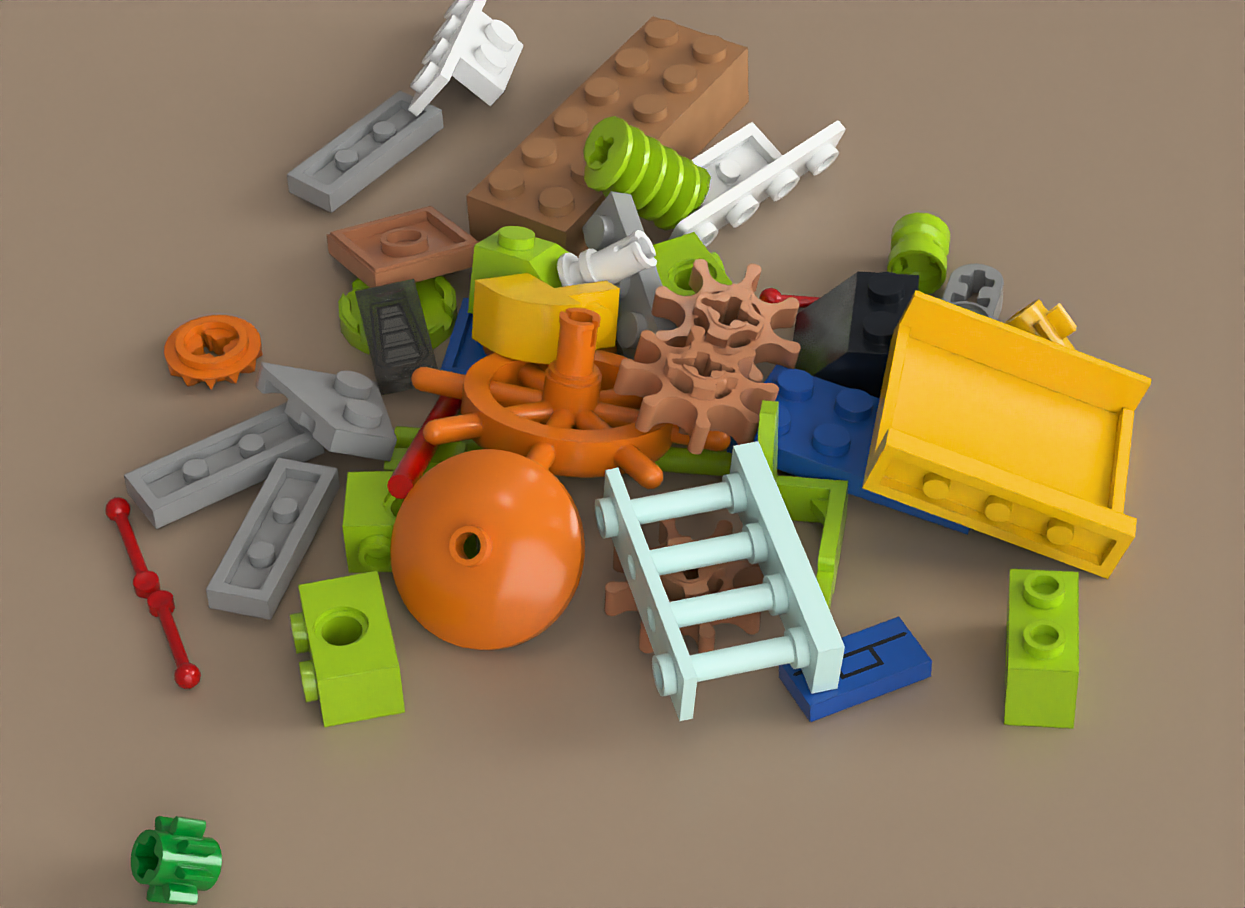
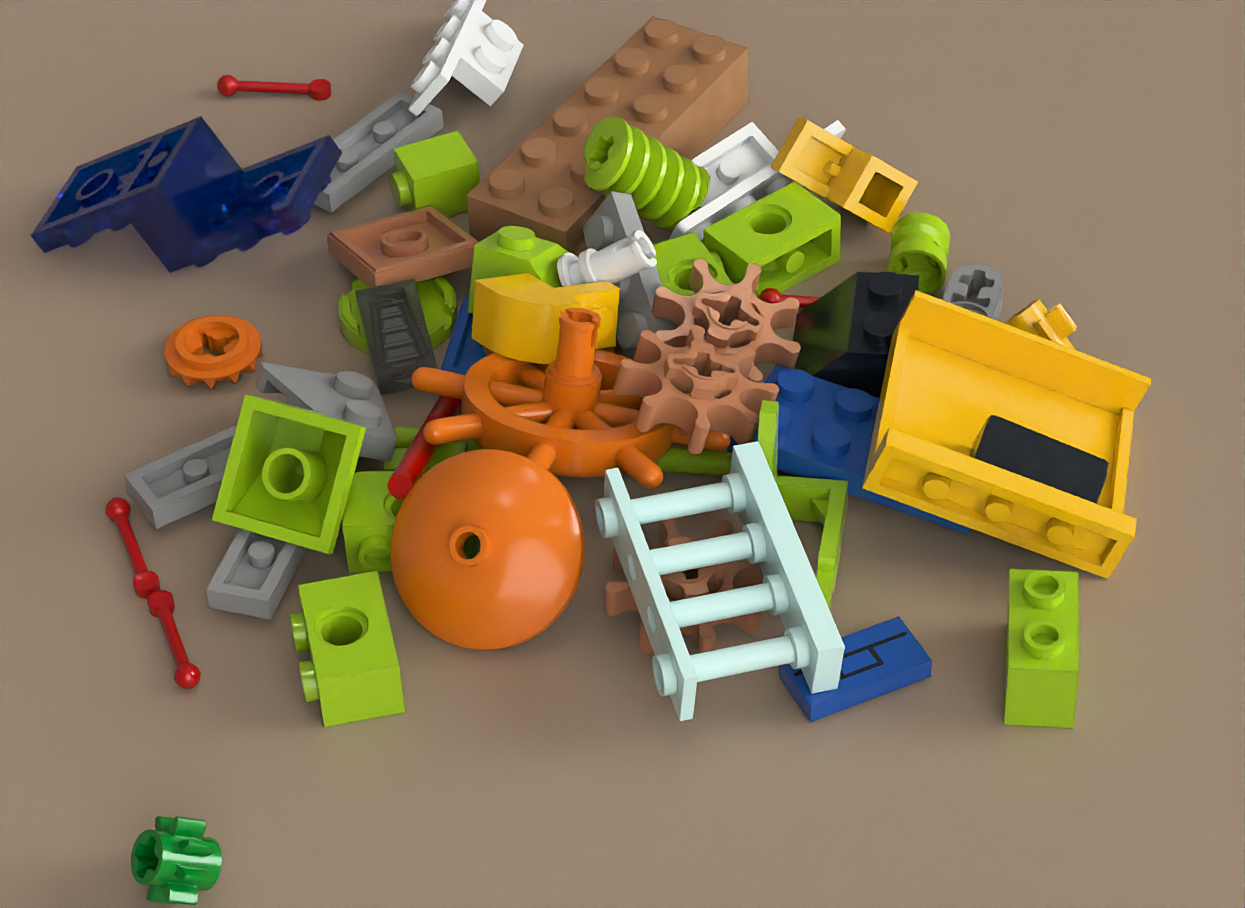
none -> clear blue bracket [31,116,342,273]
none -> lime slope [212,394,366,554]
none -> red hinge [217,75,331,101]
none -> lime brick [389,130,480,218]
none -> lime brick [703,181,841,298]
none -> yellow brick [770,116,918,233]
none -> black slope [970,415,1109,504]

